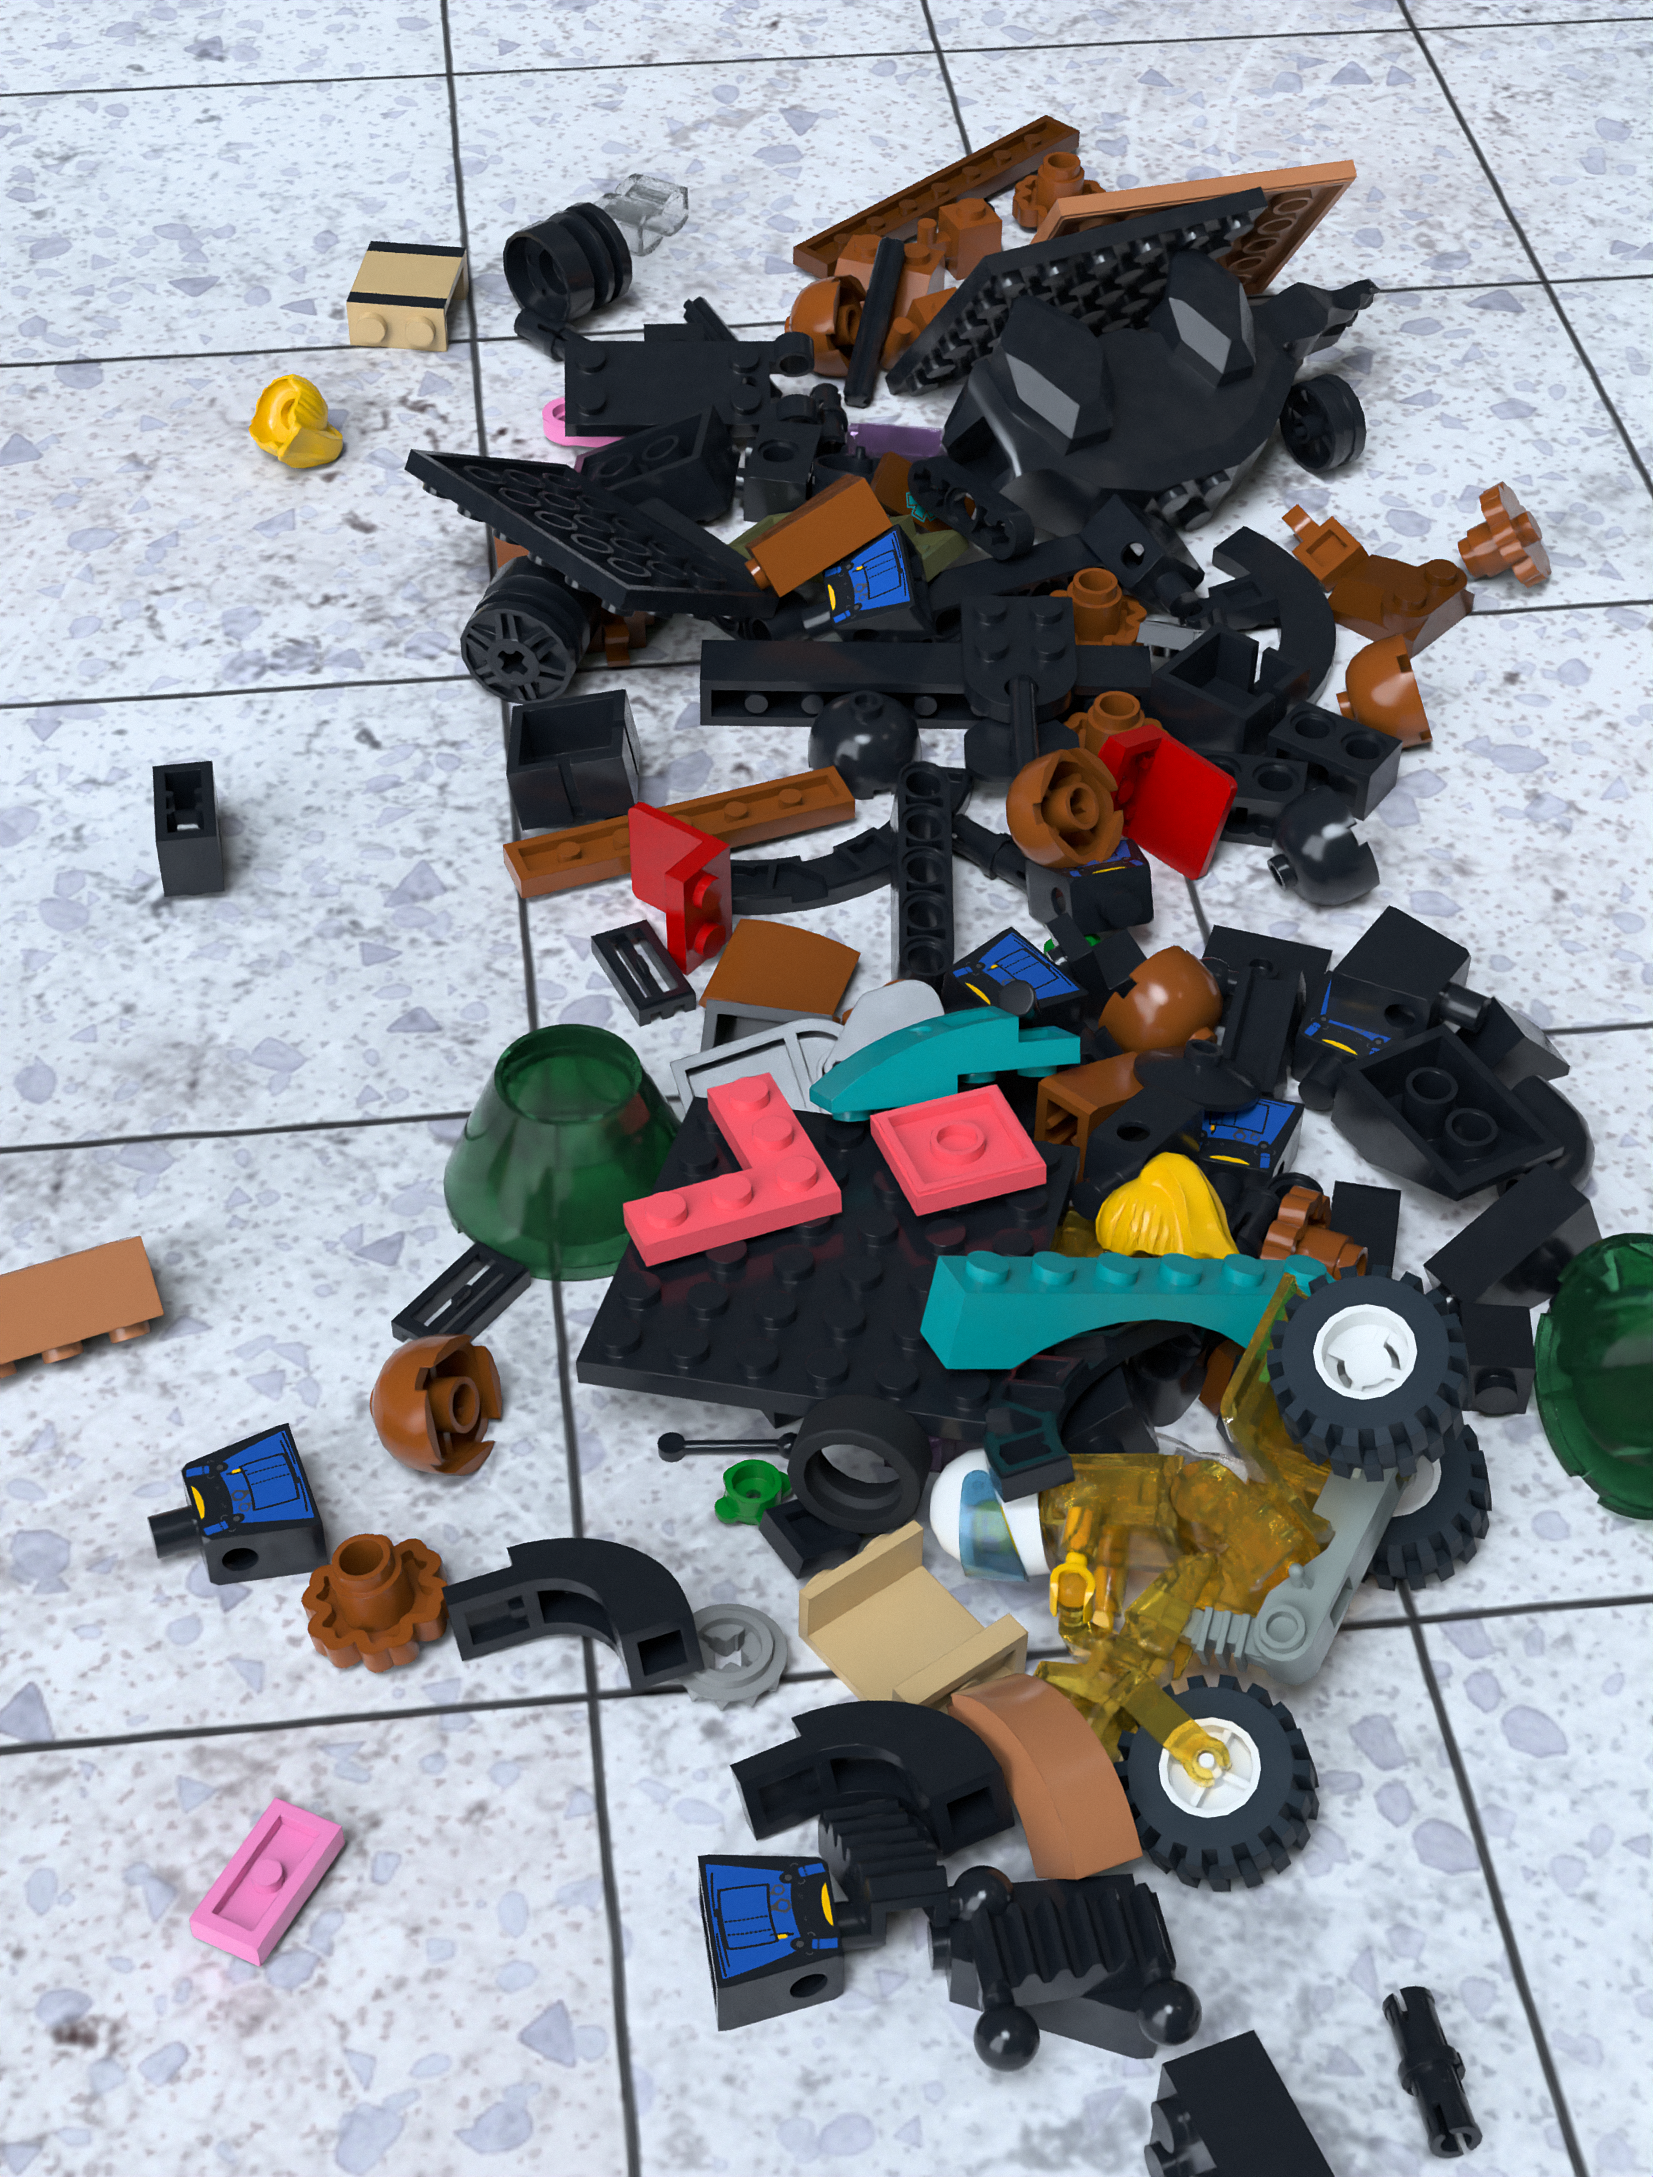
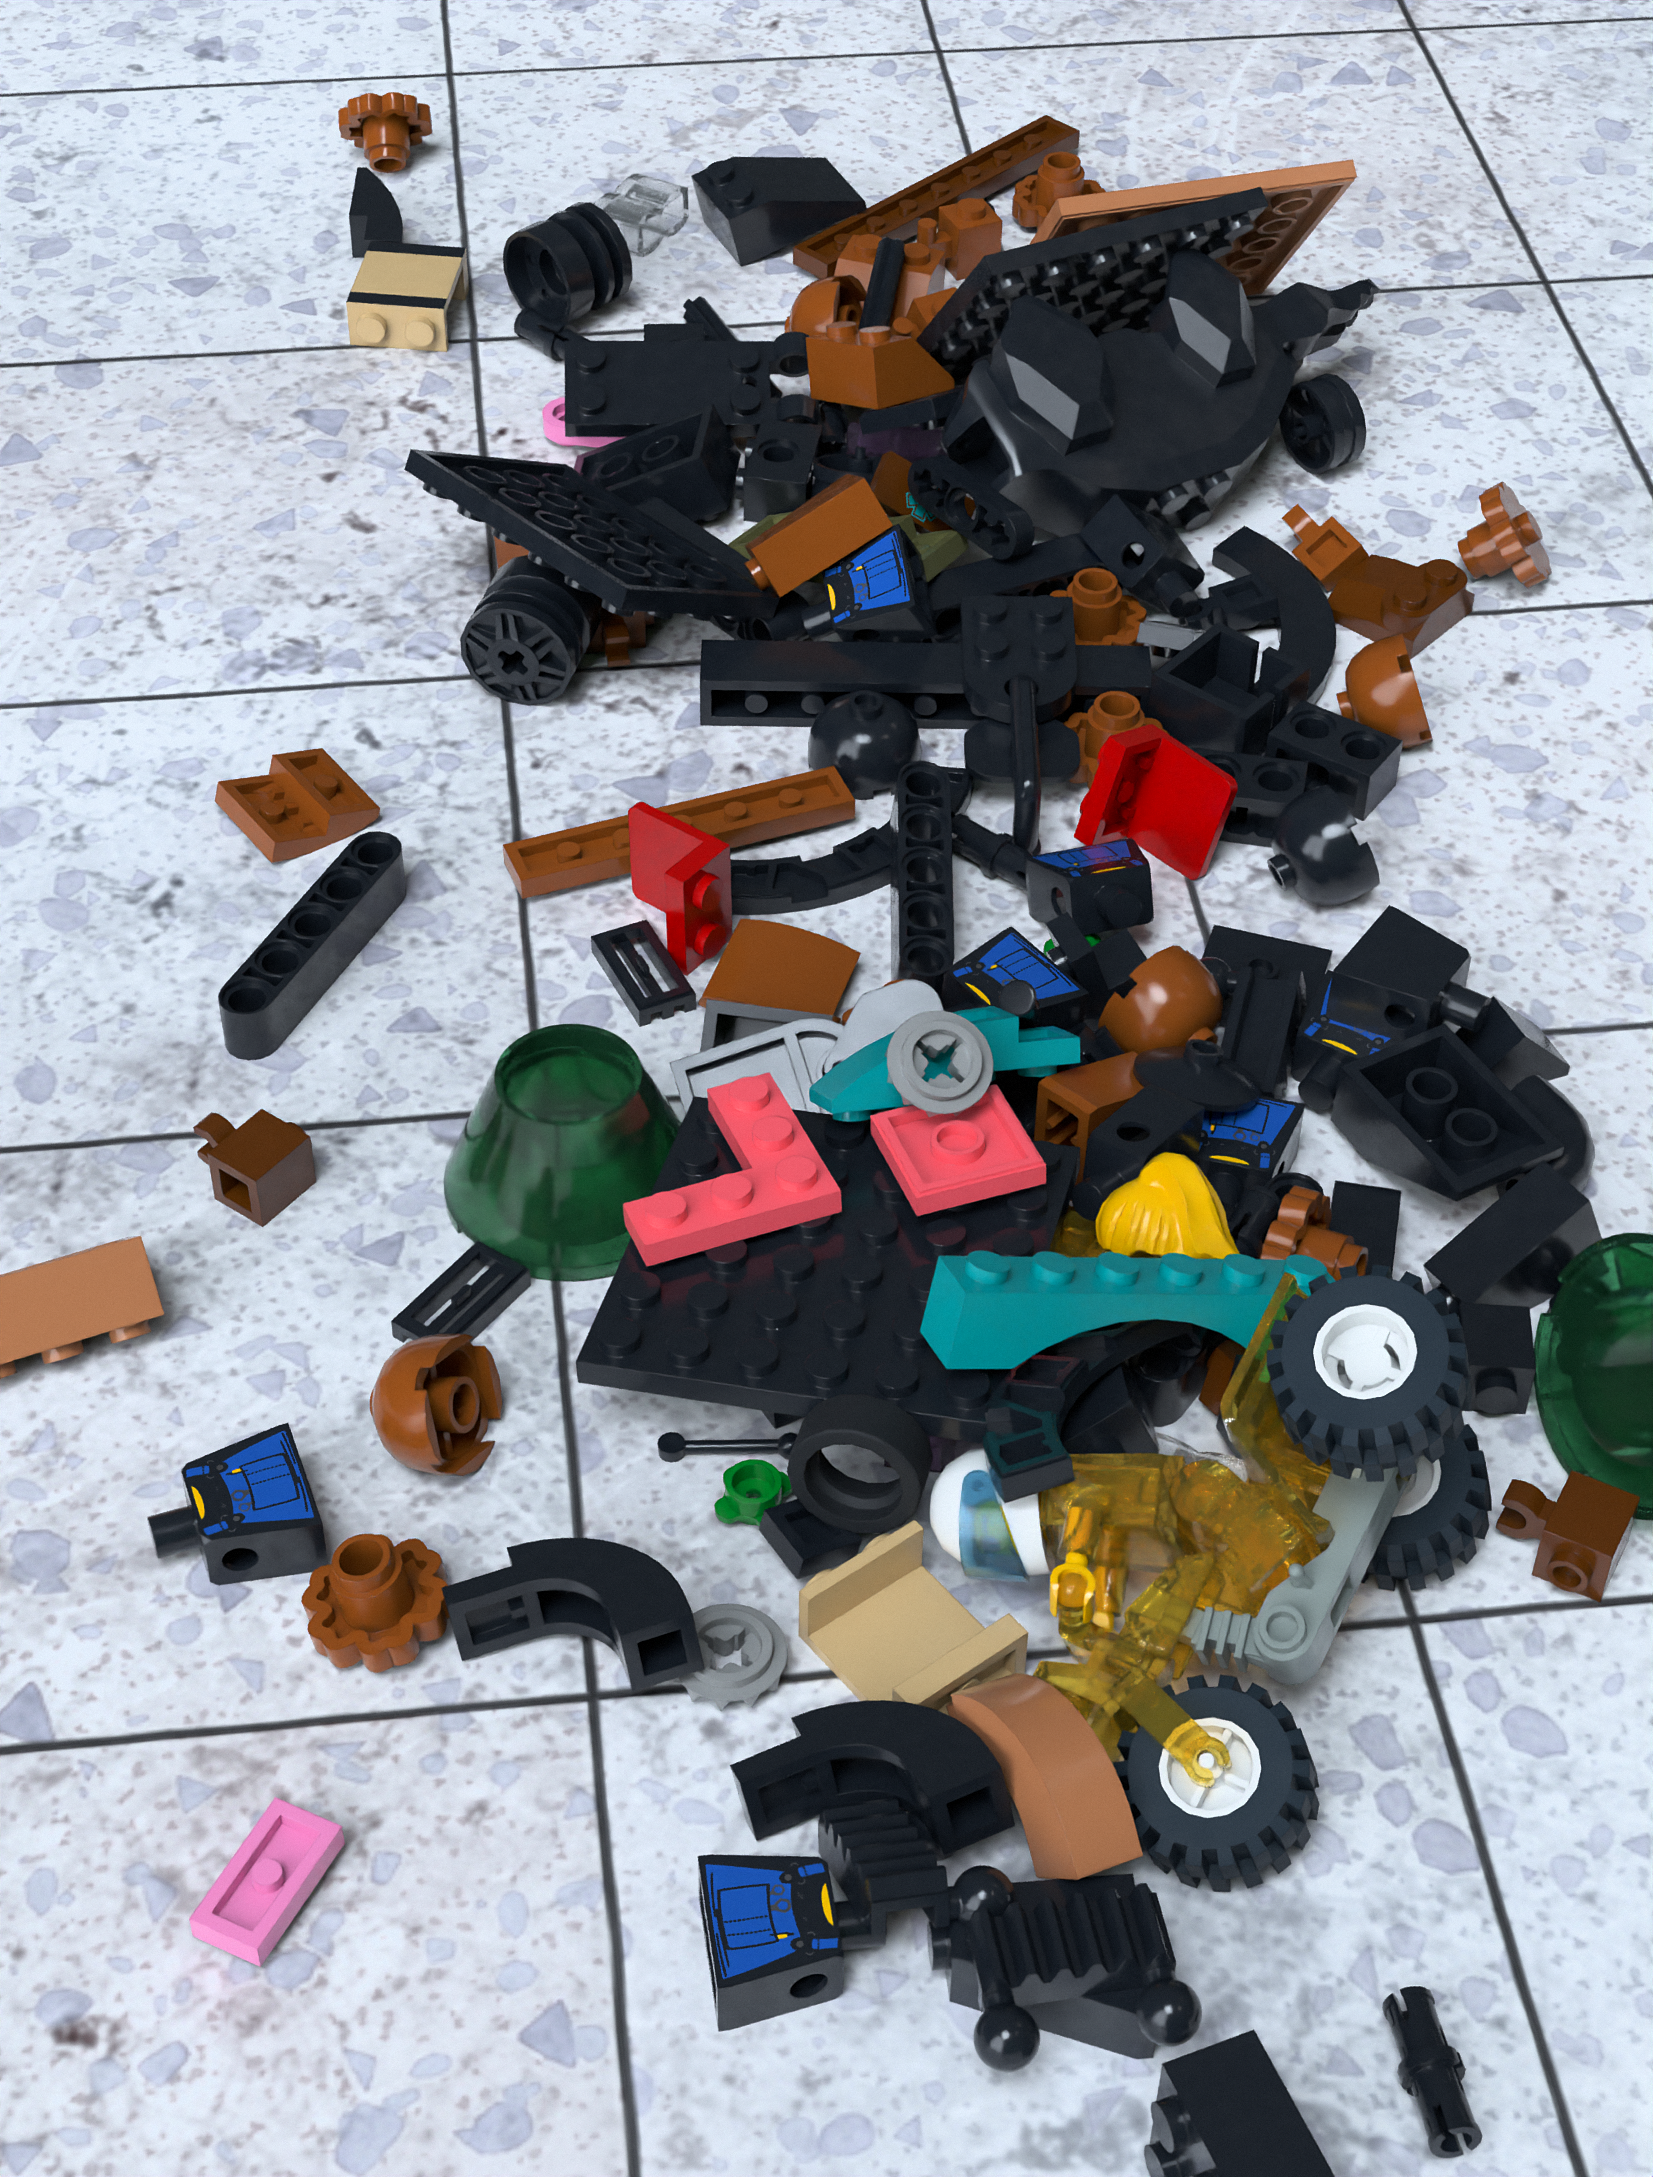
black brick [152,761,225,897] -> none
yellow hair [248,374,343,469] -> none
black piece [506,689,640,831] -> none
dark orange cylinder [1006,747,1124,868] -> none
none -> reddish brown brick [193,1109,316,1227]
none -> dark orange slope [215,748,380,863]
none -> black beam [218,831,406,1061]
none -> dark orange plant [338,92,432,173]
none -> black slope [349,167,404,258]
none -> black slope [691,157,867,267]
none -> dark orange slope [806,321,955,410]
none -> black plate [858,387,963,435]
none -> light grey gear [884,1011,993,1117]
none -> reddish brown brick [1496,1470,1641,1602]

